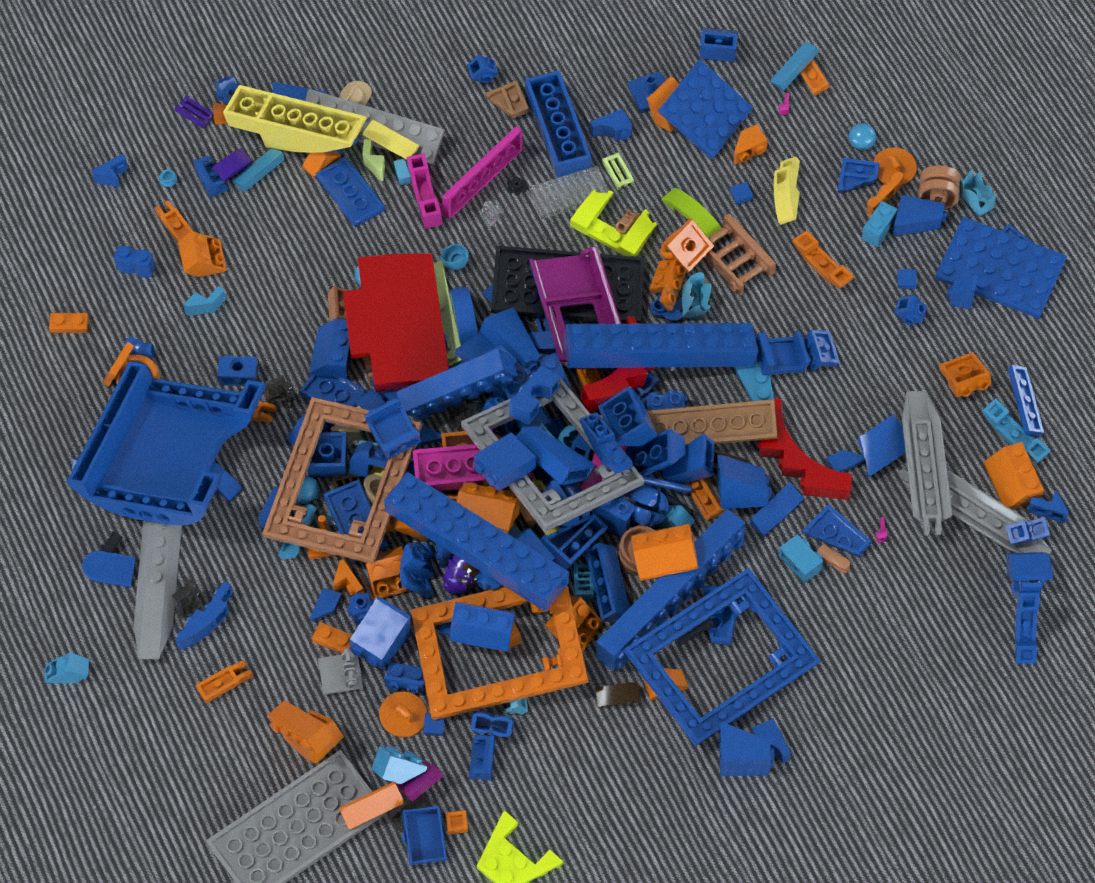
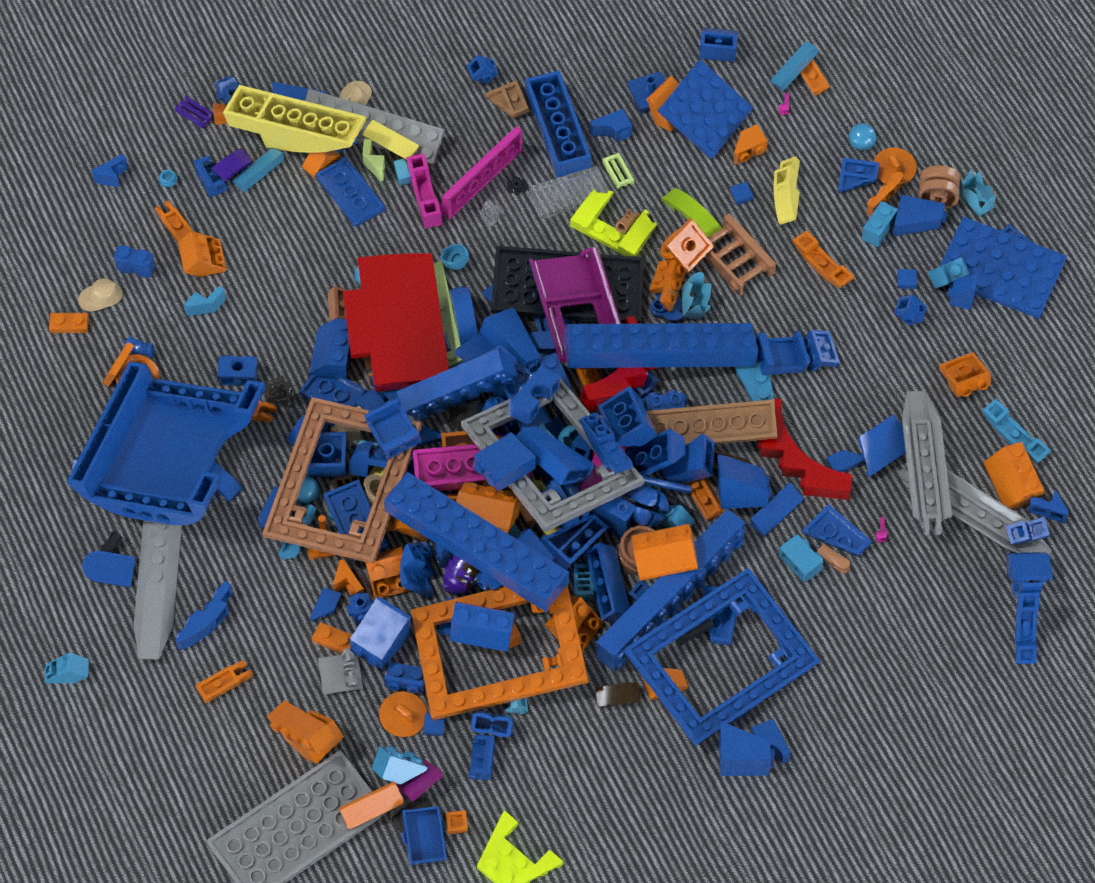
clear smoke bracket [172,575,201,619] -> none
blue plate [1007,365,1044,437] -> none
none -> tan piece [78,278,123,312]
none -> blue tile [628,581,650,602]
none -> dark azure slope [928,257,969,289]

